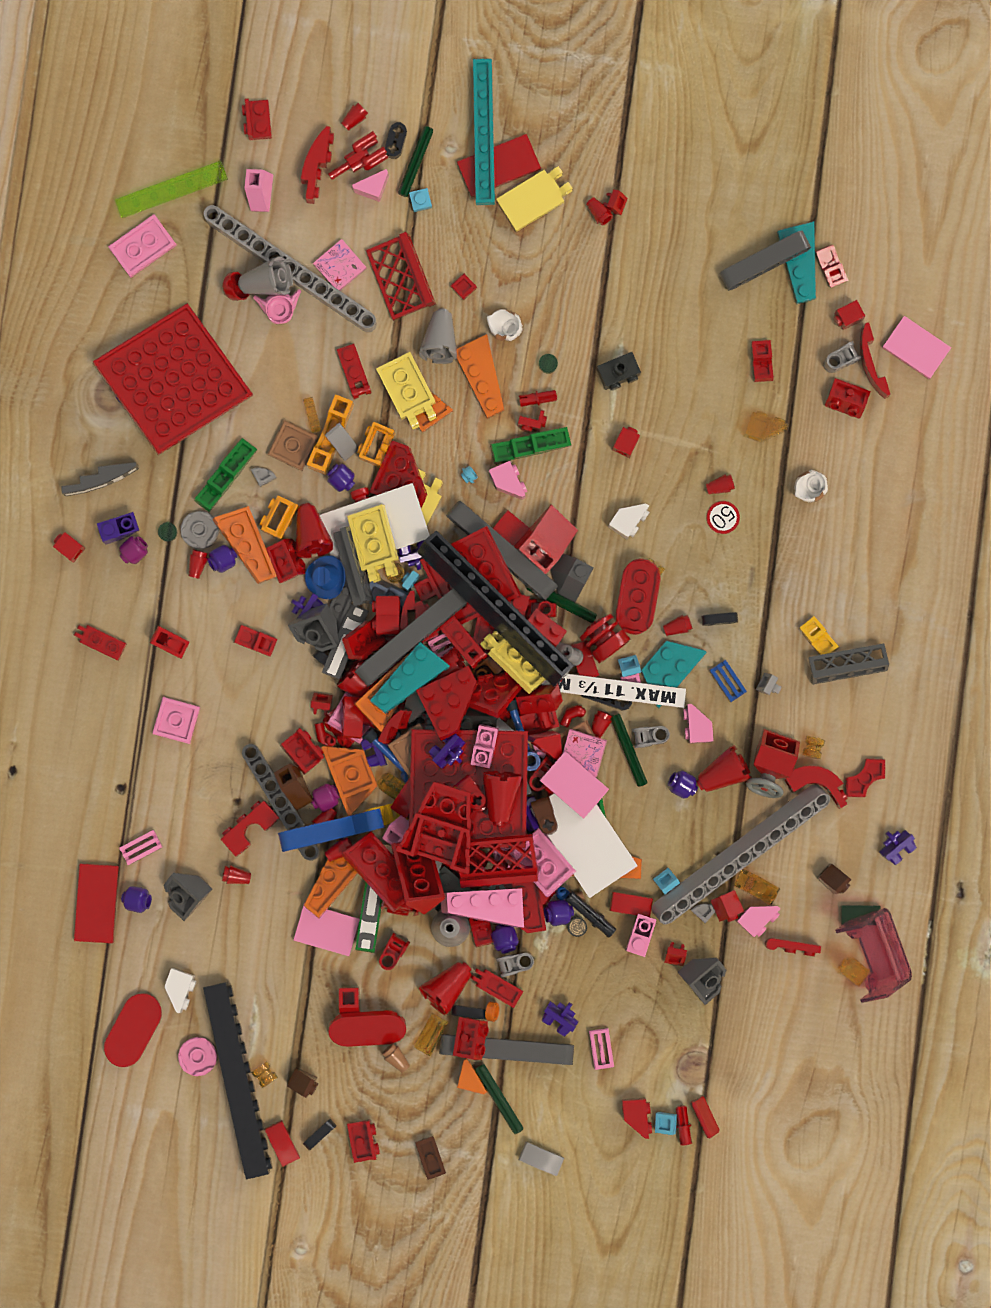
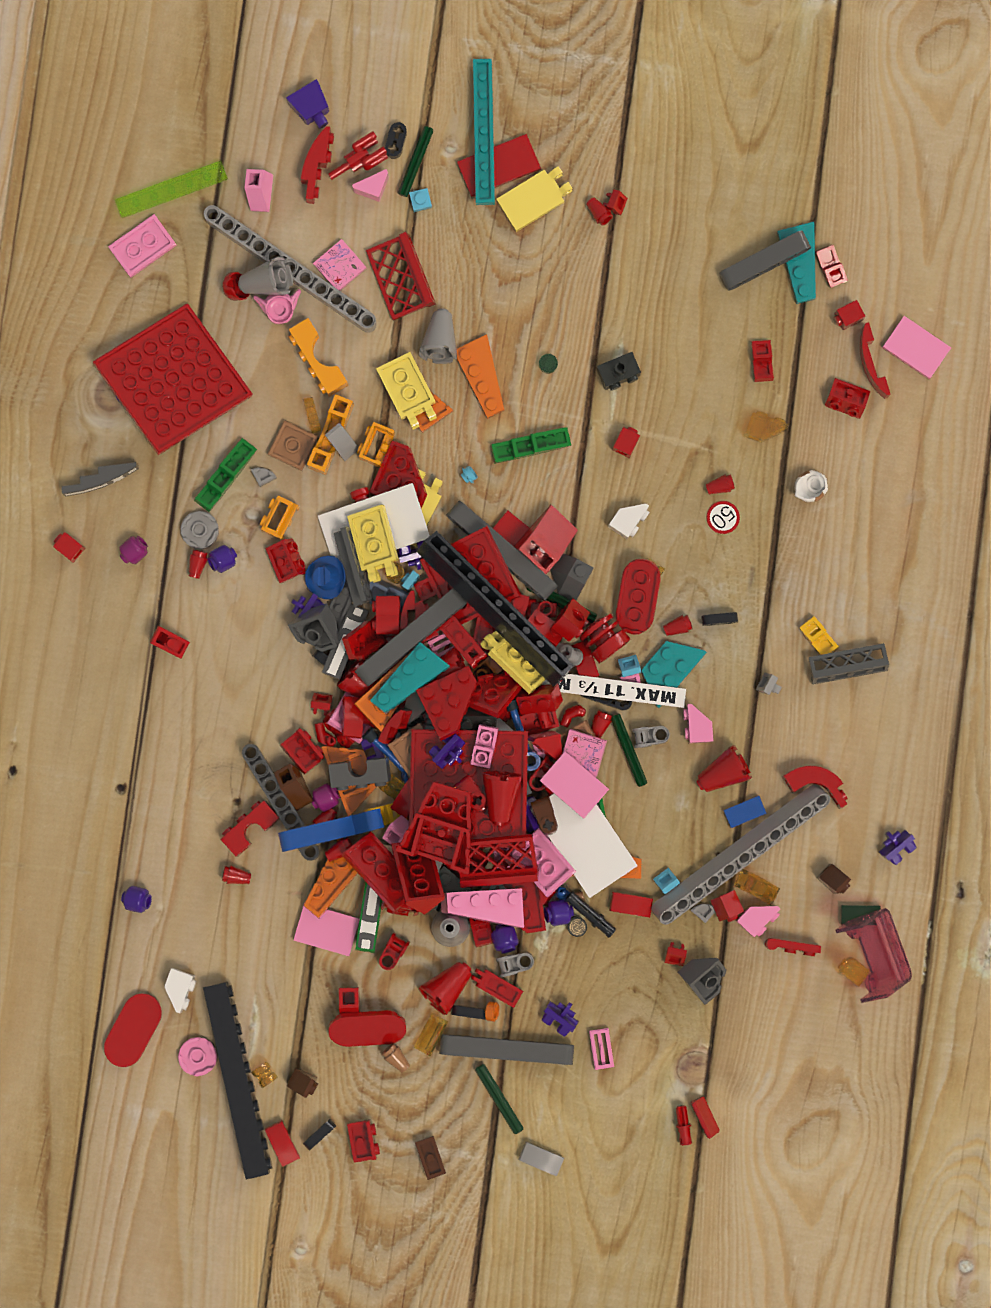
red hinge [74,625,127,661] -> none
red tile [74,864,119,943] -> none
dark purple slope [97,512,139,545] -> none
bright pink tile [119,830,163,865] -> none
bright pink tile [152,697,200,744] -> none
clear green tile [158,522,178,542] -> none
dark grey slope [164,873,212,921] -> none
orange wing [212,506,277,584] -> none
red slope [233,625,278,657] -> none
red bracket [242,98,272,140] -> none
red cone [296,503,333,559] -> none
dark purple head [326,463,355,492] -> none
red plate [337,344,372,399] -> none
red cone [341,103,368,131] -> none
red tile [450,273,477,301] -> none
red bracket [453,1017,489,1060] -> none
orange slope [457,1058,487,1094] -> none
white hair [487,309,523,341] -> none
bright pink slope [489,461,527,500] -> none
red bracket [518,410,547,432] -> none
red axle [519,390,557,407] -> none
red slope [622,1098,652,1139] -> none
bright pink slope [625,914,657,957] -> none
medium azure plate [655,1112,677,1135] -> none
dark purple head [668,770,698,799] -> none
blue tile [709,660,747,702] -> none
red piece [746,729,800,798] -> none
clear yellow wheel [802,736,825,759] -> none
light grey piece [823,341,862,373] -> none
red tile [845,759,885,797] -> none
none -> dark purple torso [286,79,329,129]
none -> light orange arch [288,318,349,397]
none -> dark grey arch [328,757,391,791]
none -> red brick [552,598,590,642]
none -> blue tile [723,796,767,828]

